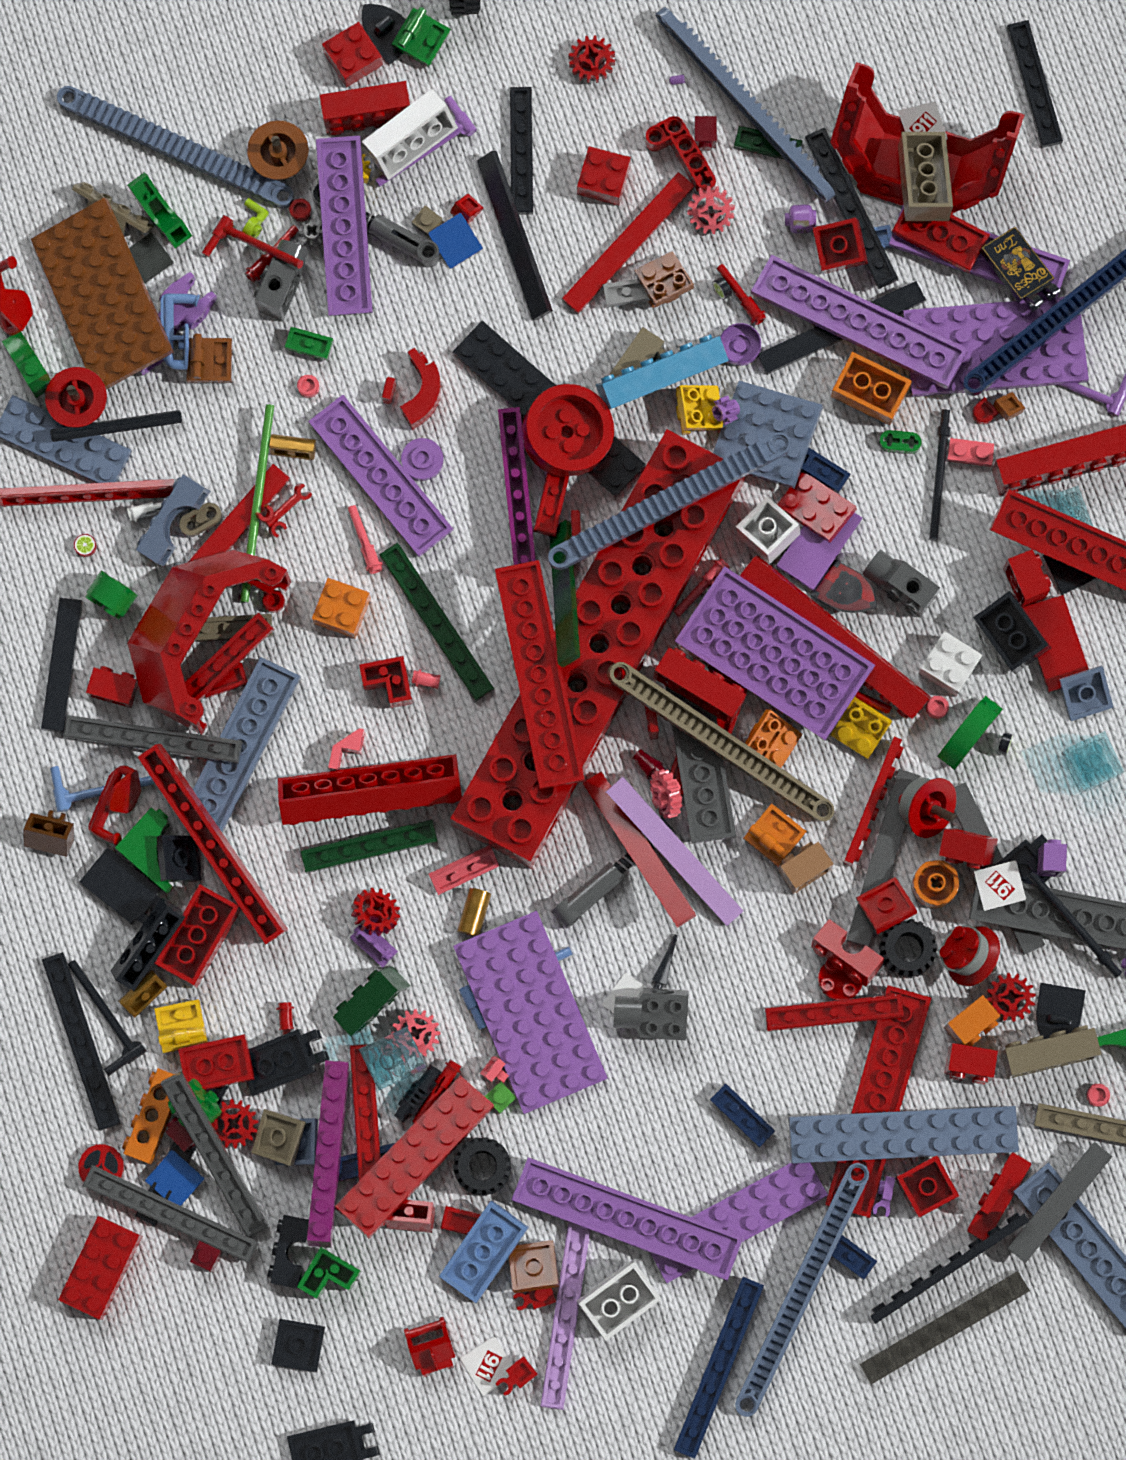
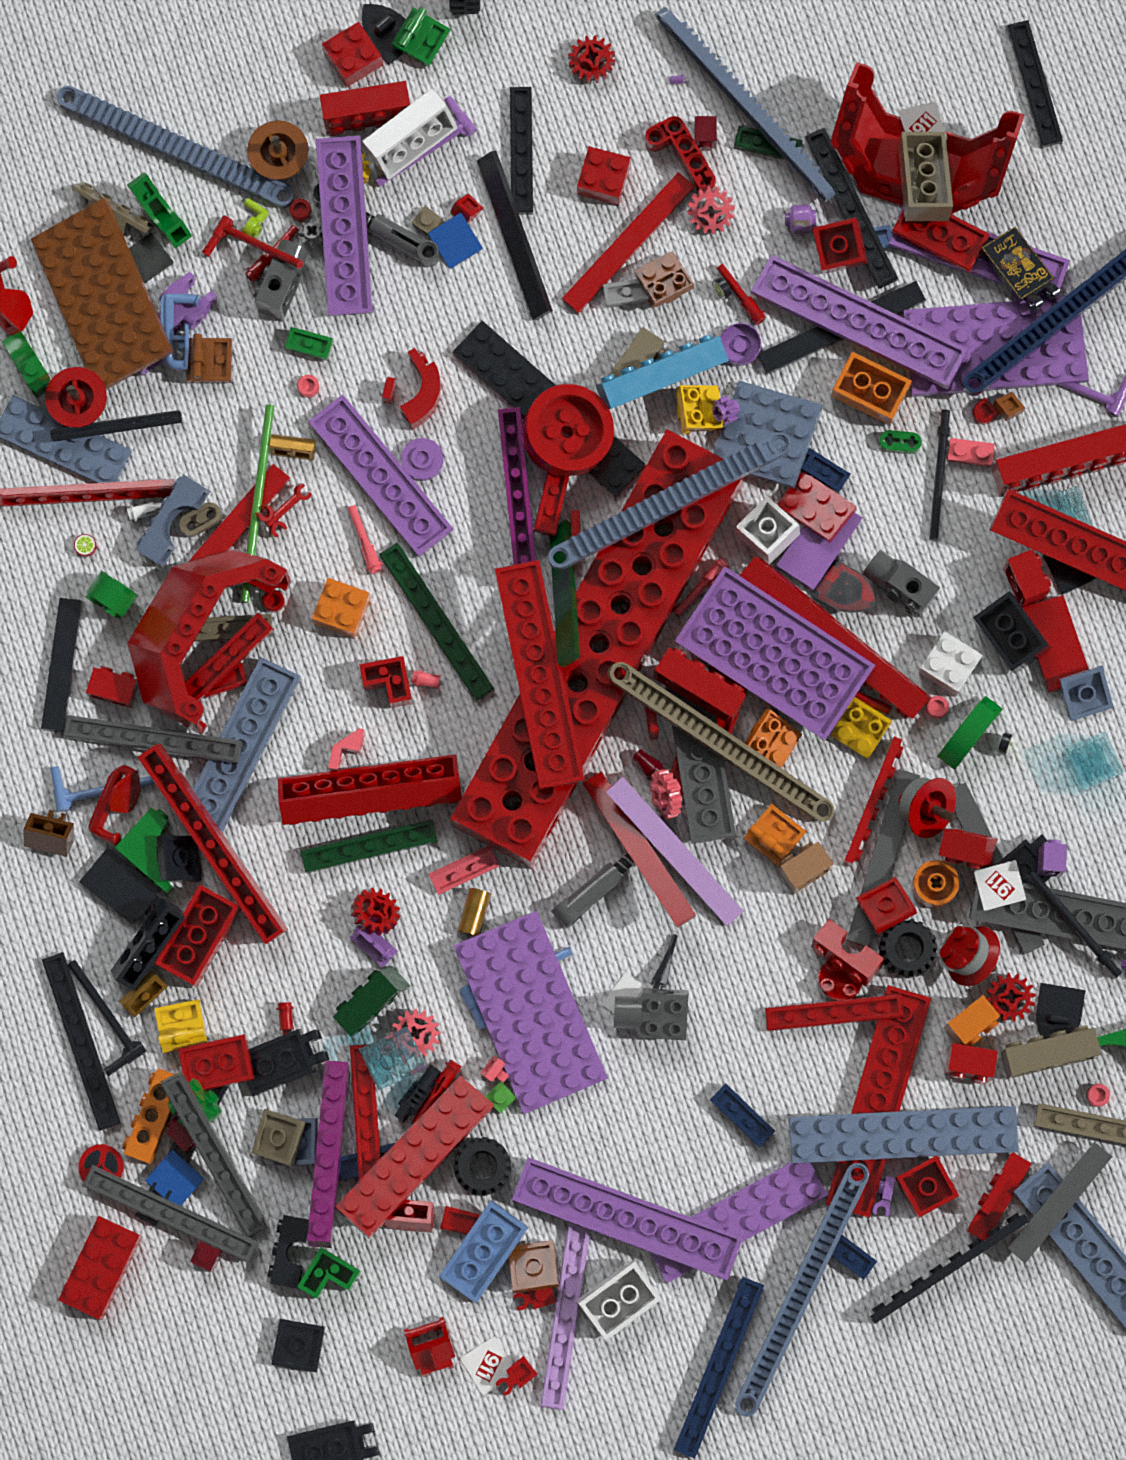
red gear [211,1099,259,1149] -> none
clear smoke tile [859,1271,1030,1384] -> none

